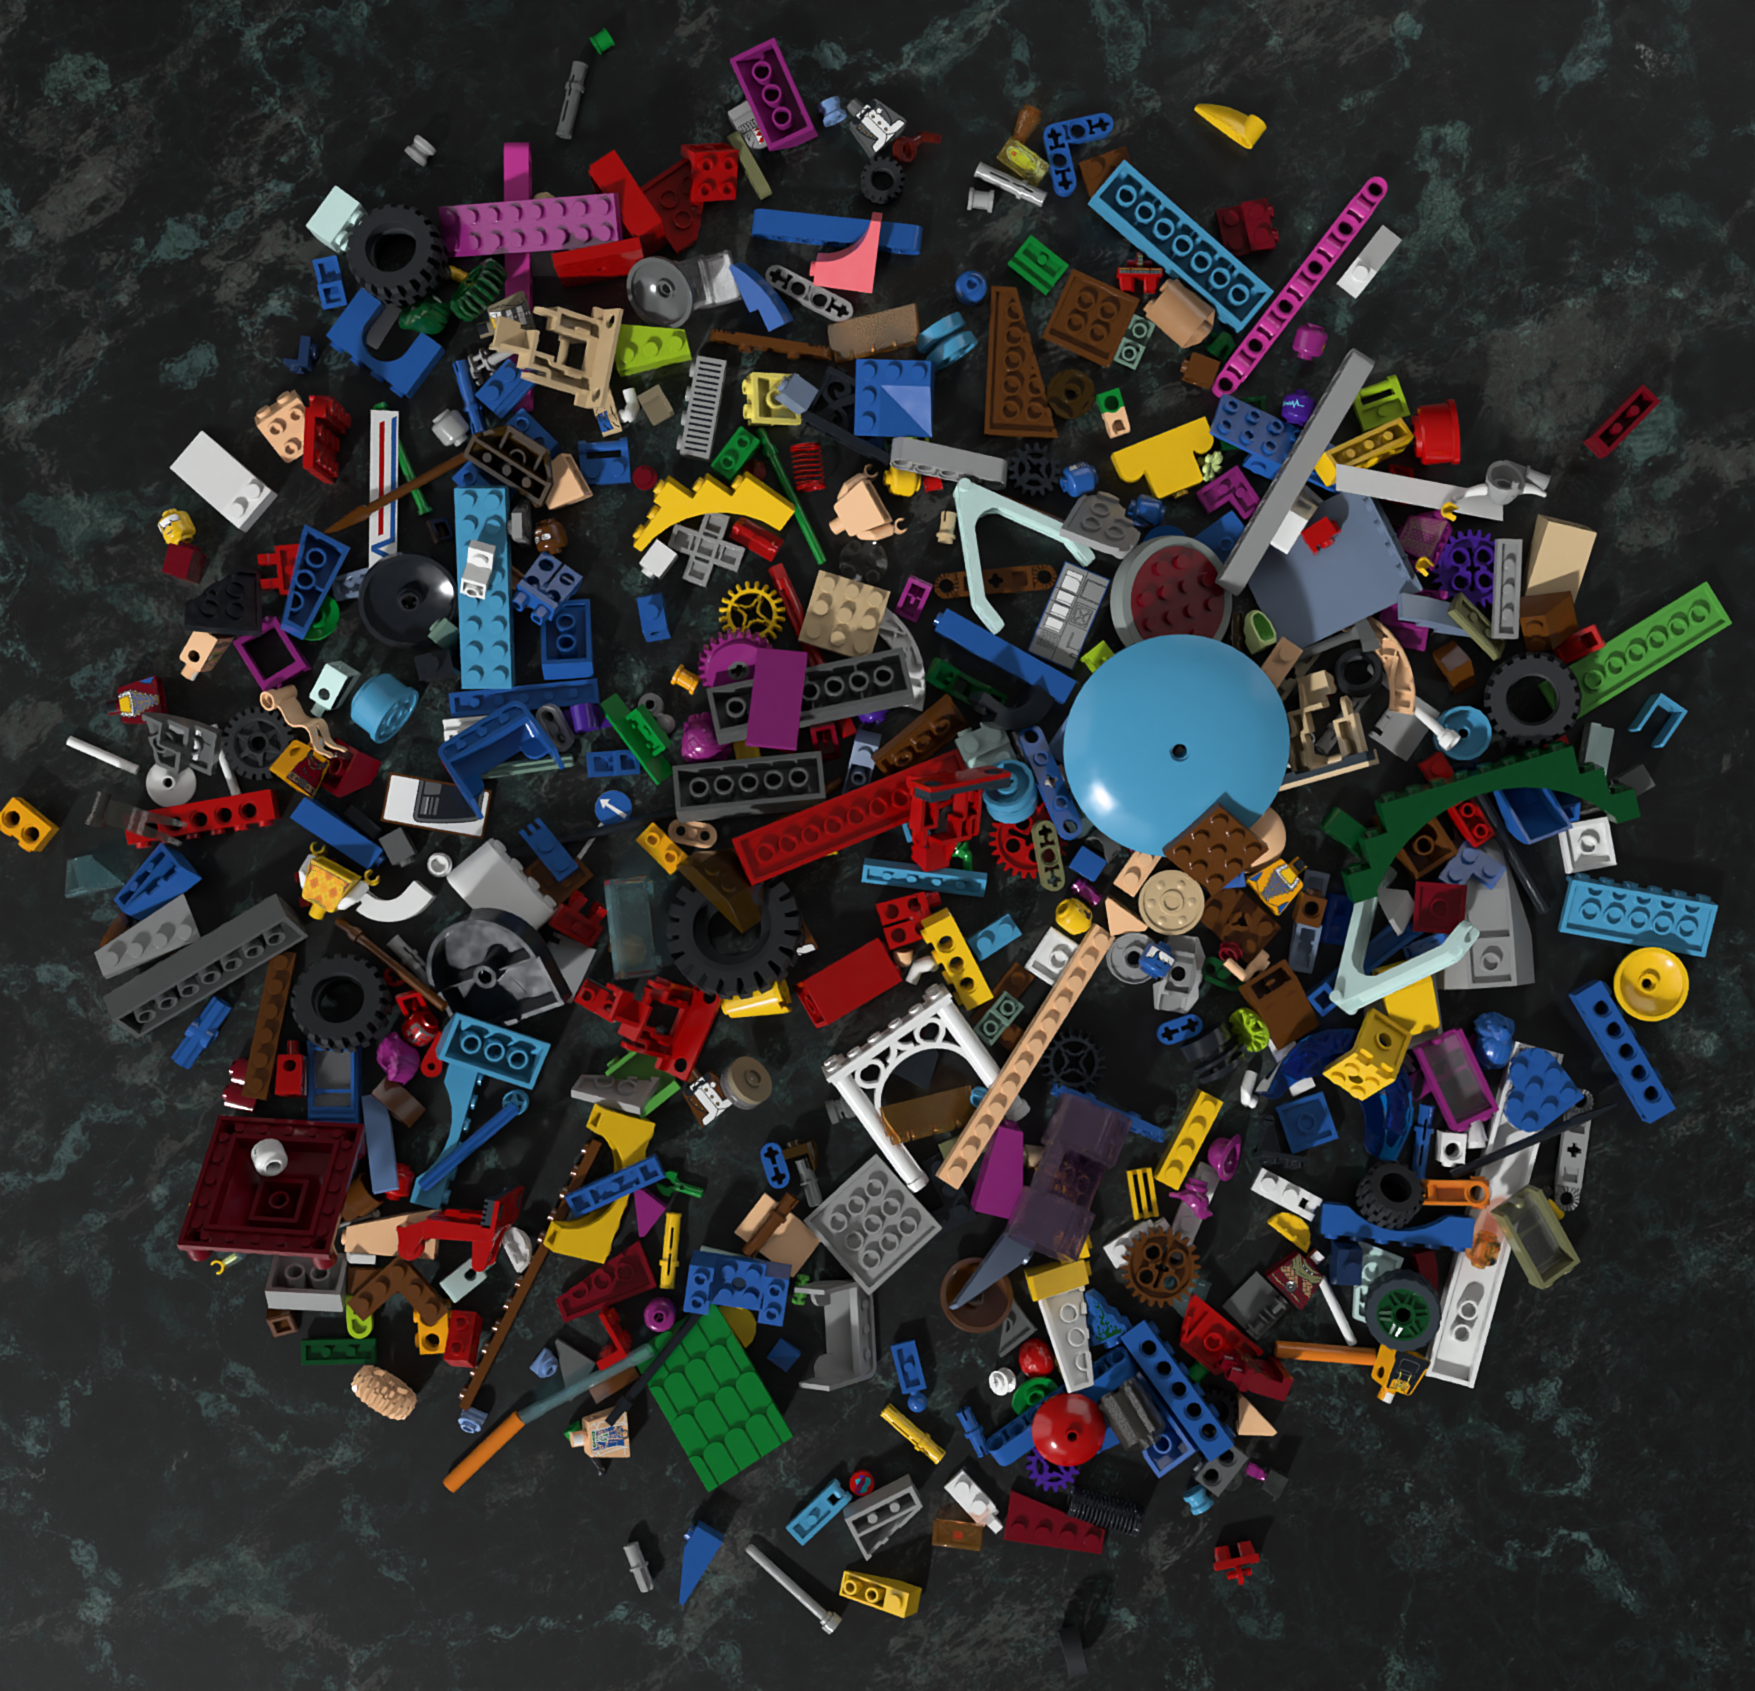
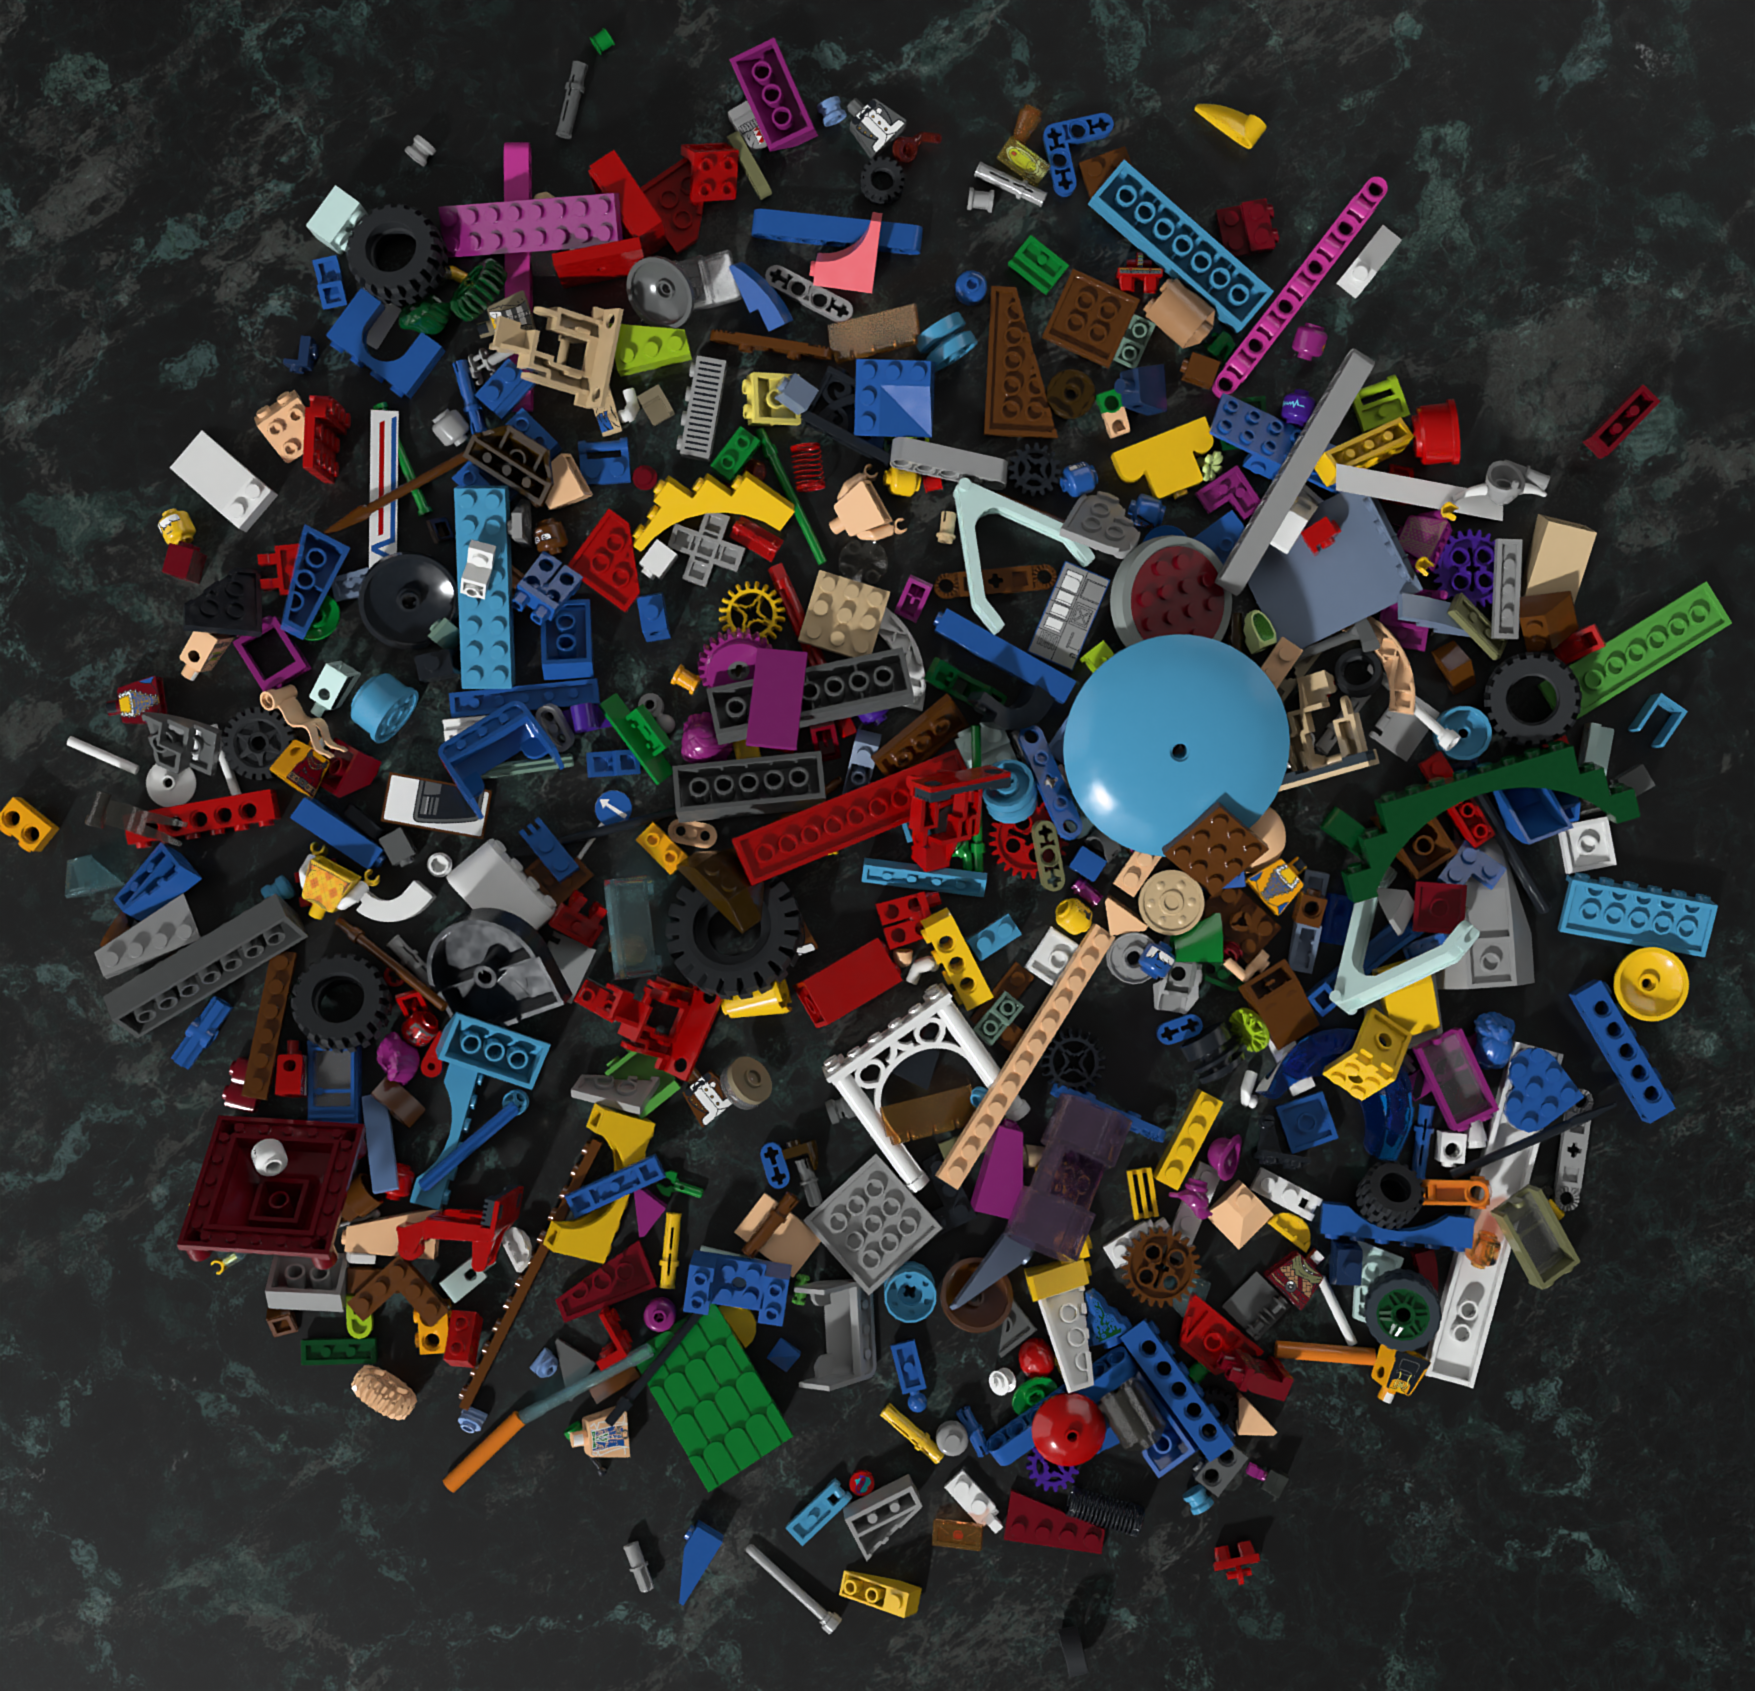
none -> dark azure wheel [261,875,296,900]
none -> red plate [567,509,641,613]
none -> dark azure wheel [884,1261,936,1323]
none -> light grey head [936,1420,969,1456]
none -> green bar [971,724,985,872]
none -> dark blue torso [1114,364,1167,416]
none -> green slope [1170,912,1223,962]
none -> light nougat slope [1208,1179,1273,1249]

